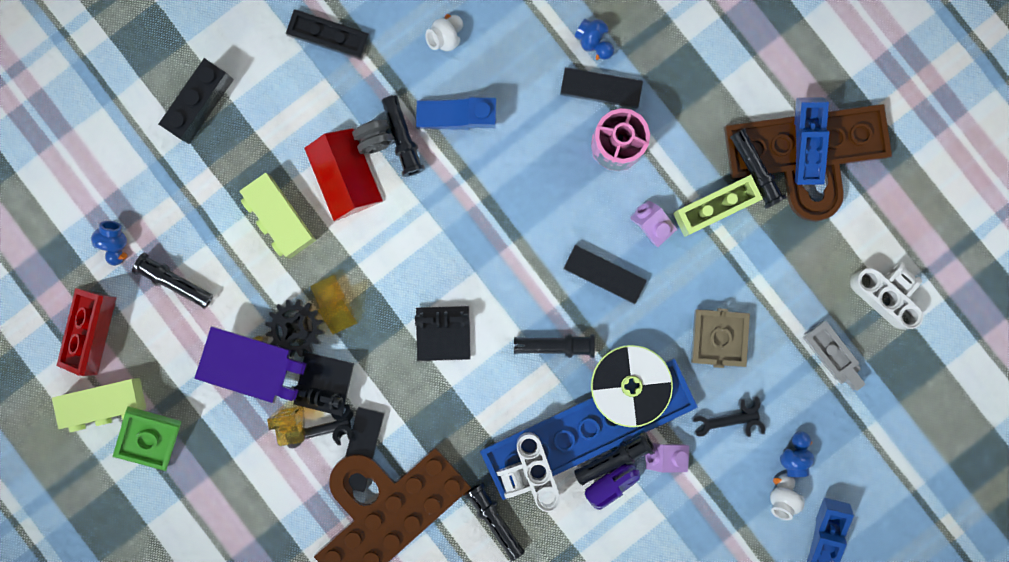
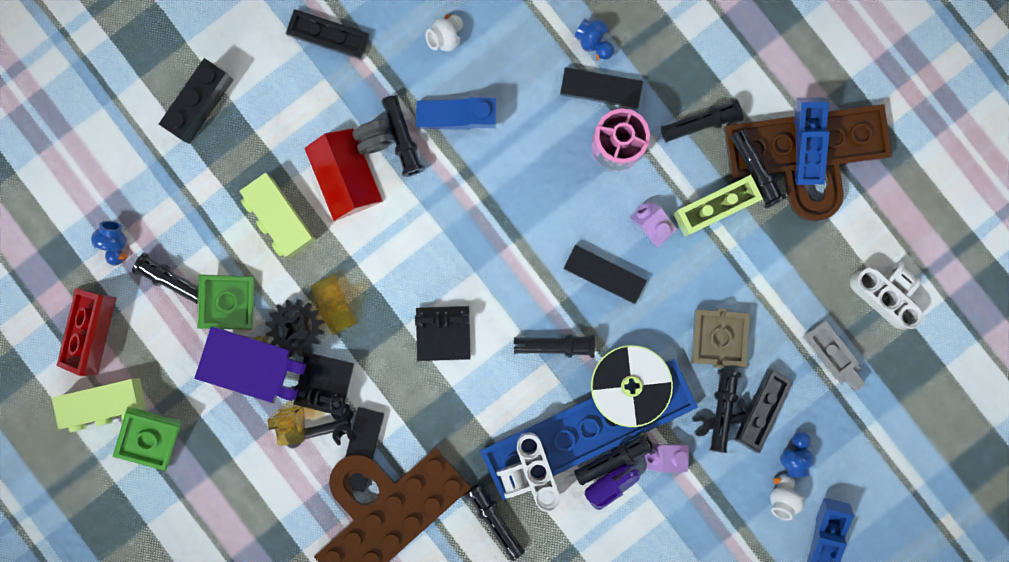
none -> bright green tile [197,274,254,330]
none -> black pin [660,98,743,143]
none -> black pin [709,369,742,453]
none -> black tile [734,368,793,453]

